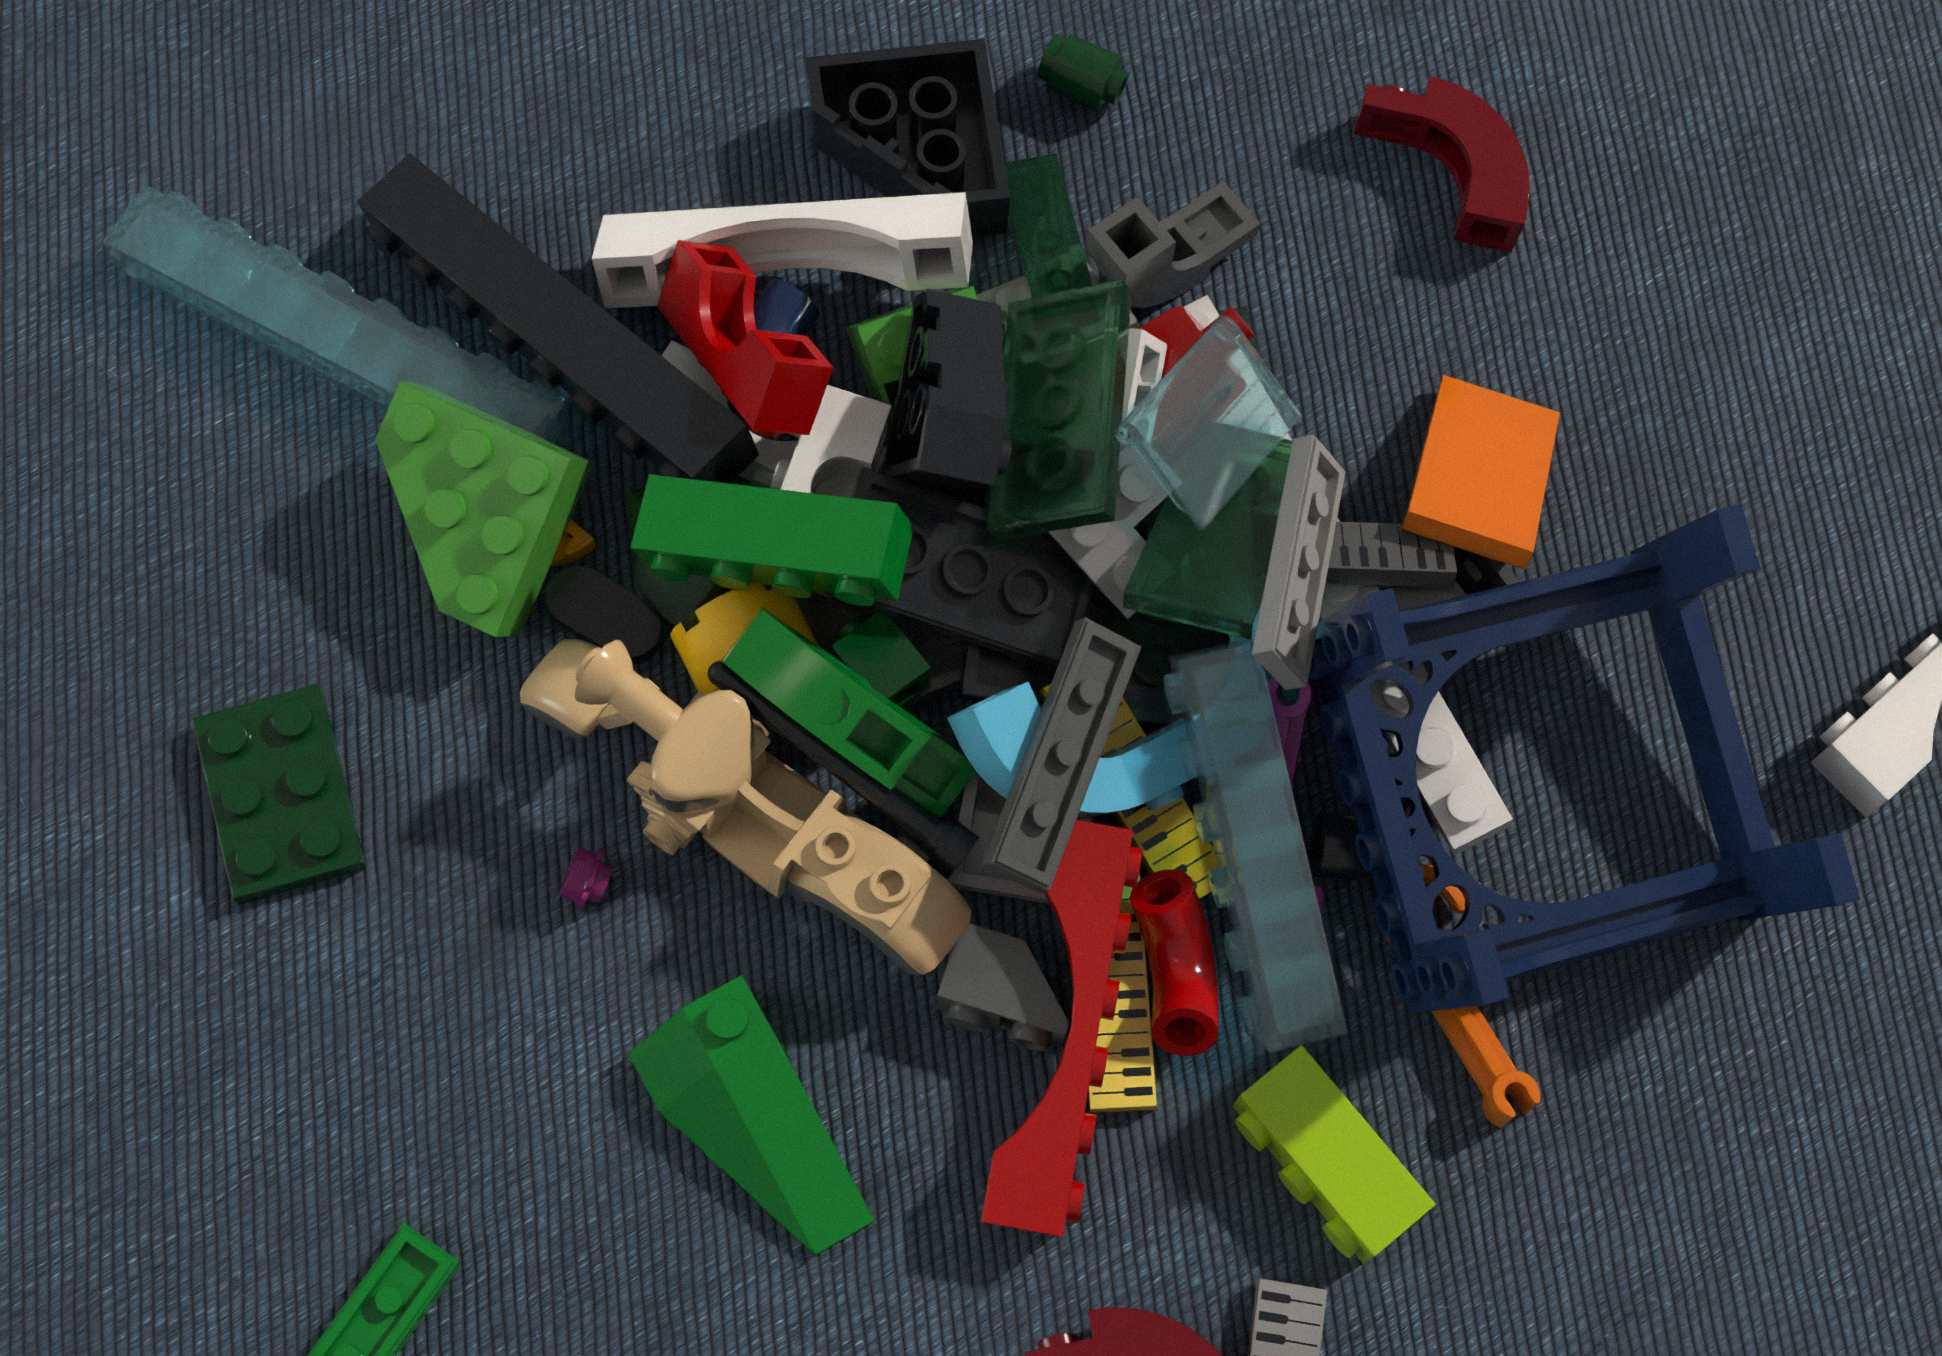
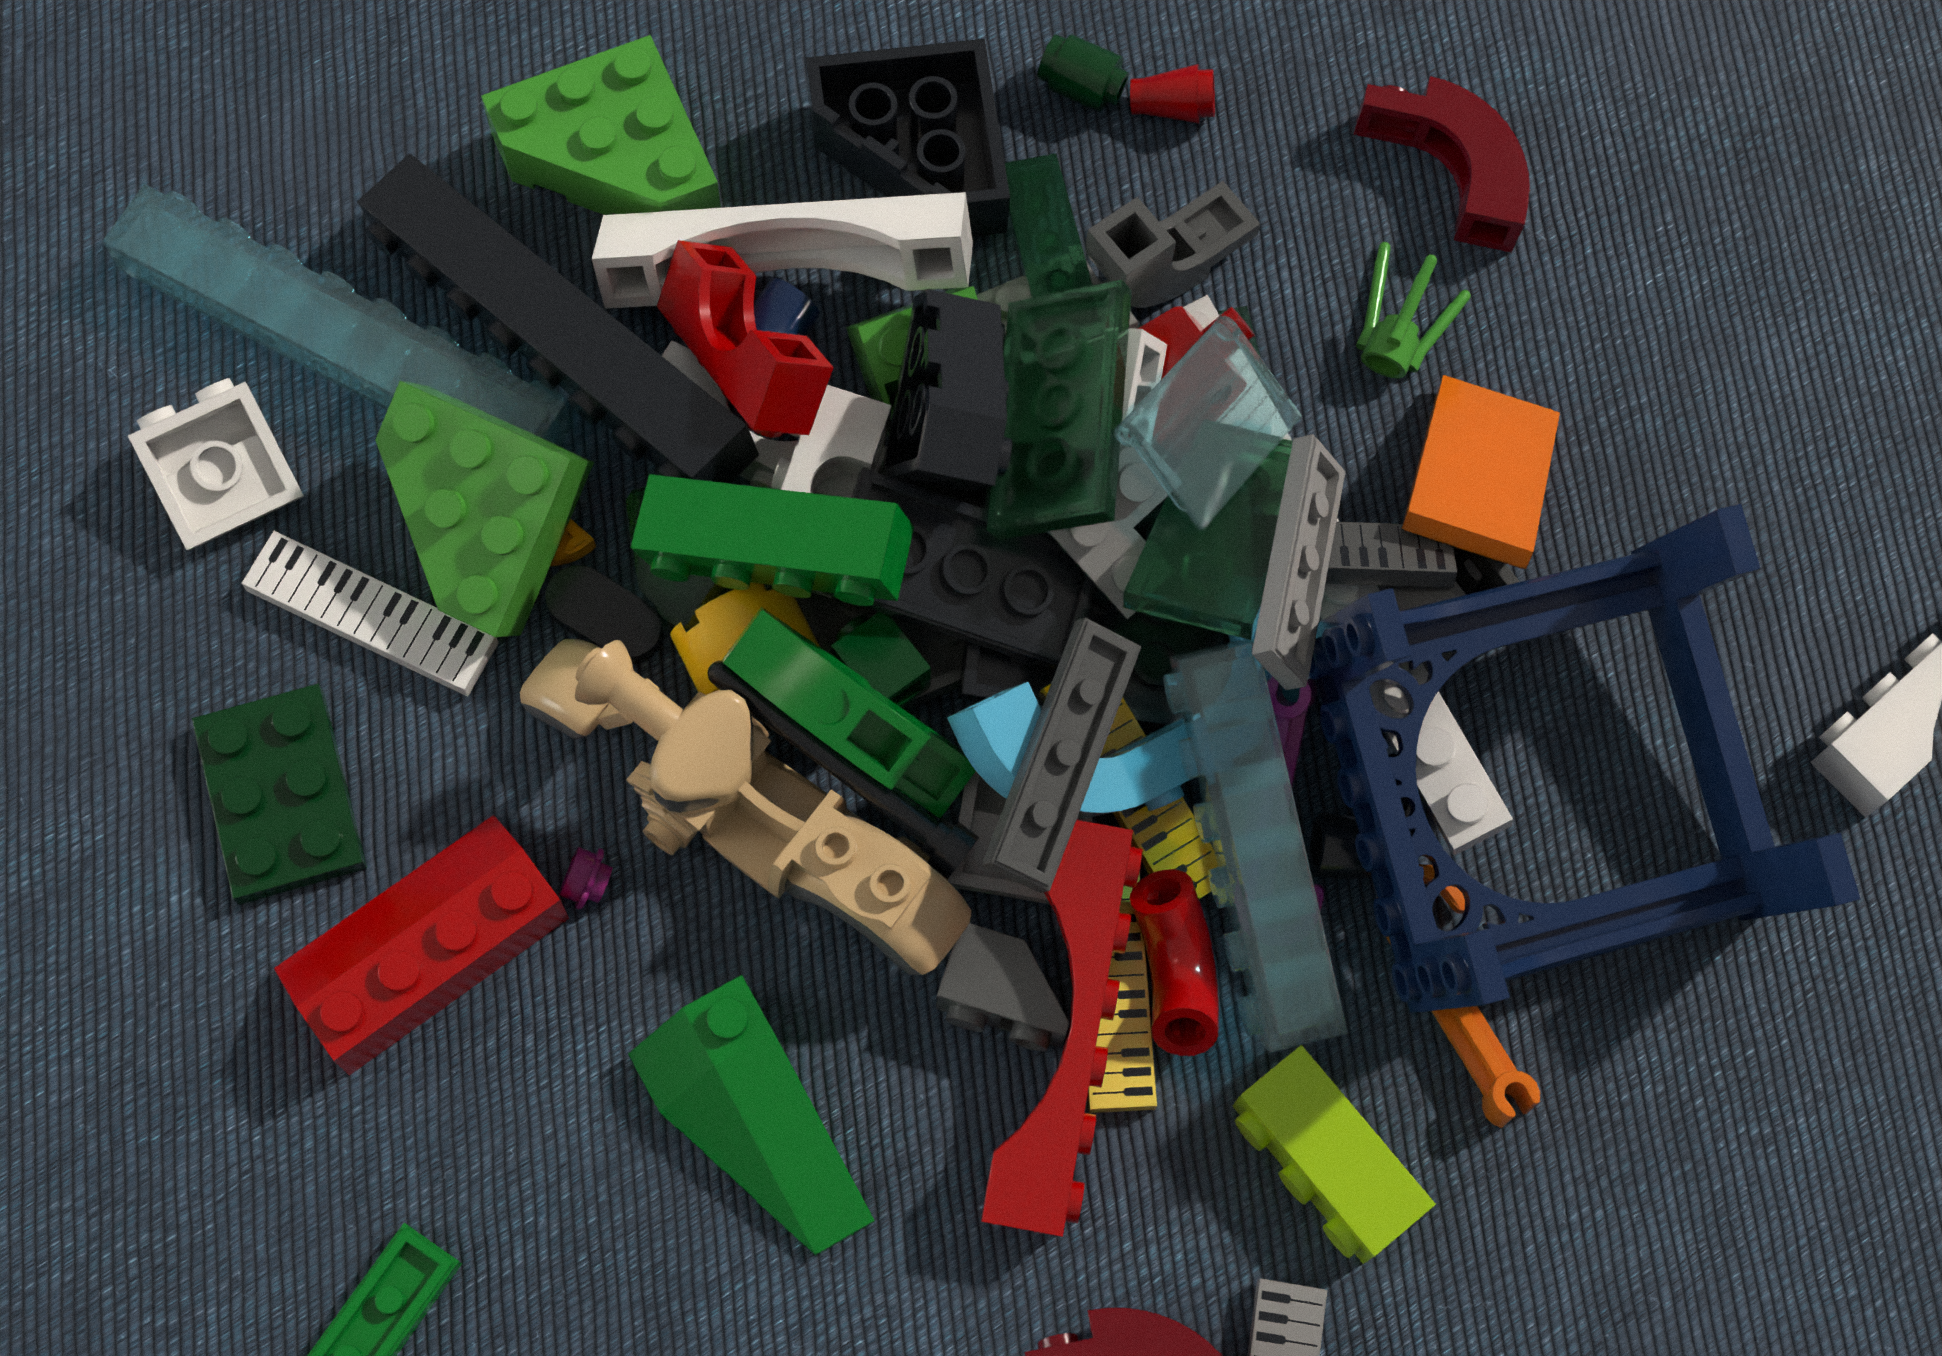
none -> white plate [128,378,304,551]
none -> white tile [242,531,499,697]
none -> red slope [274,815,569,1076]
none -> bright green brick [481,35,721,215]
none -> red cone [1130,64,1215,124]
none -> bright green plant [1356,242,1471,379]

